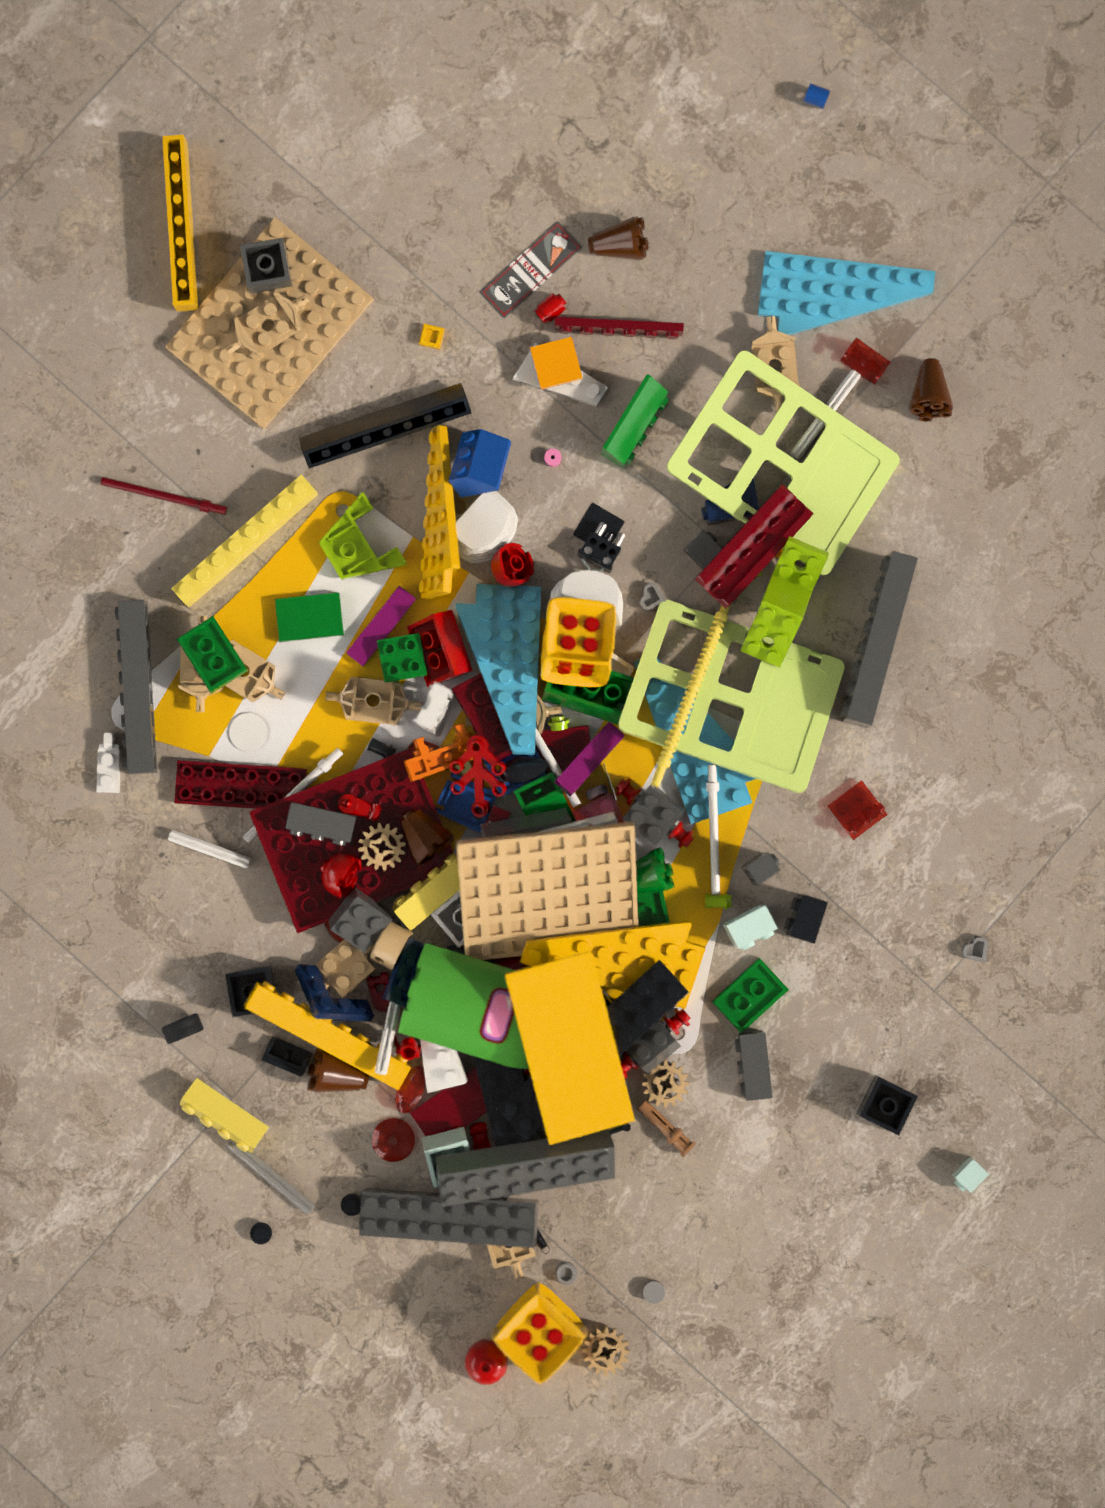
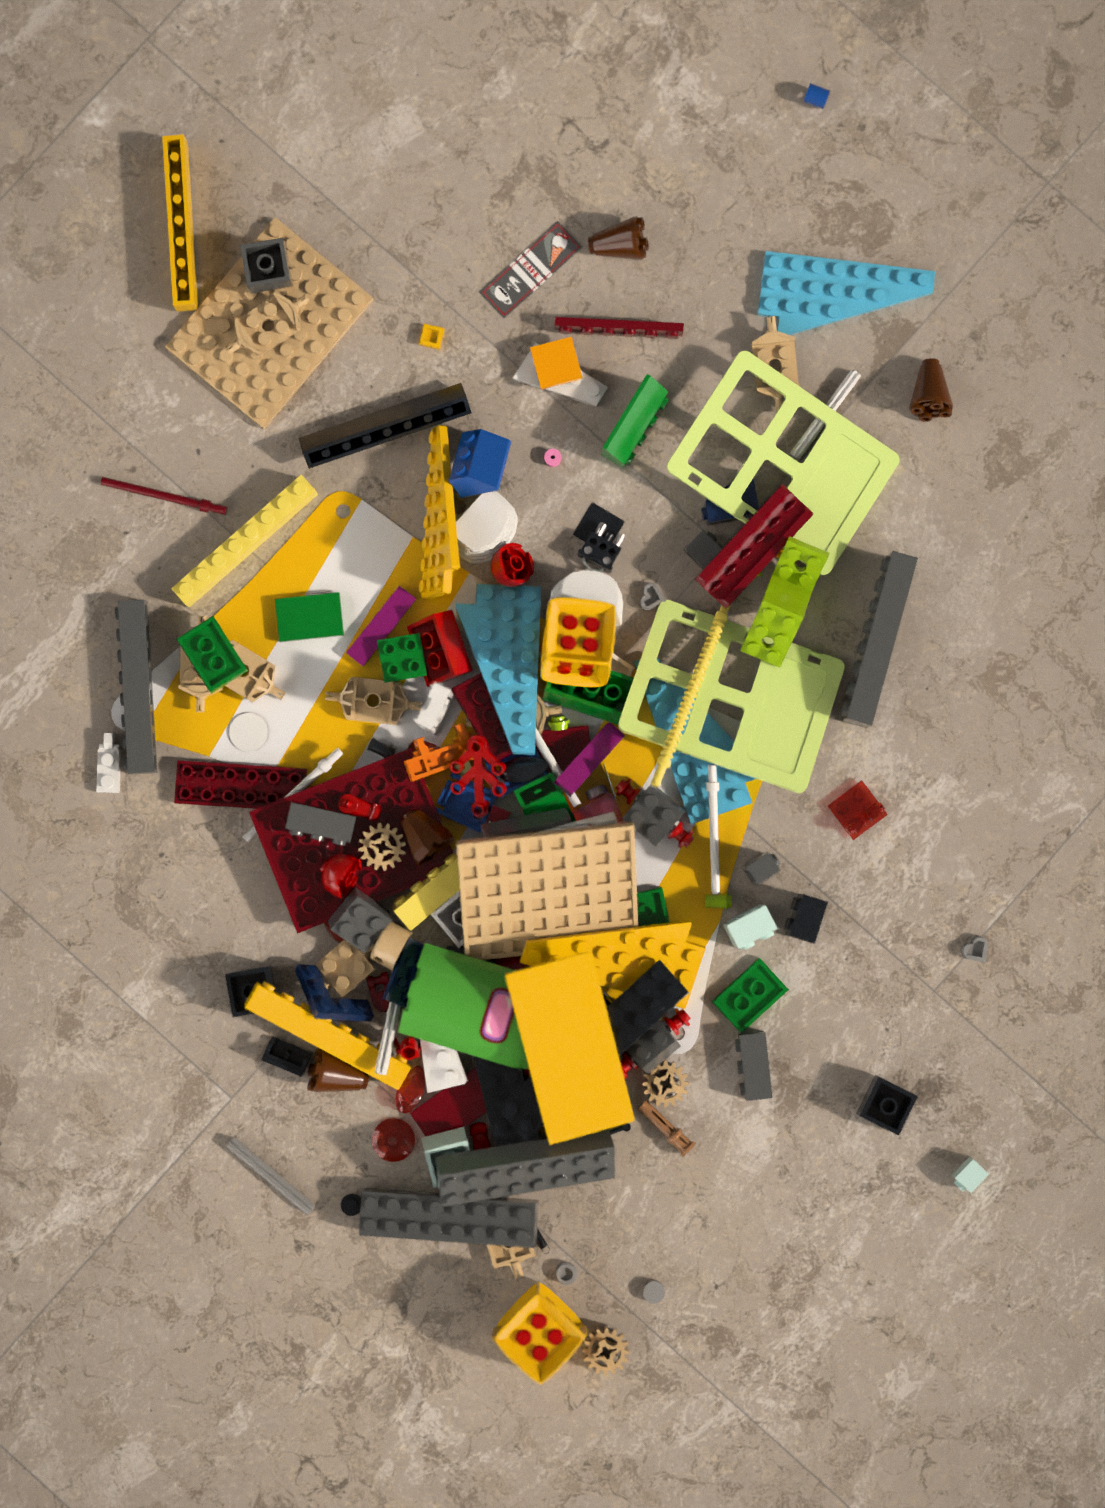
black tyre [161,1013,204,1044] -> none
white axle [168,830,251,868] -> none
light yellow brick [180,1078,269,1153] -> none
black plate [250,1222,272,1245] -> none
lime wing [319,492,407,580] -> none
red cylinder [465,1339,508,1385] -> none
red brick [534,293,567,324] -> none
green cone [636,847,675,893] -> none
clear red hinge [840,337,891,386] -> none

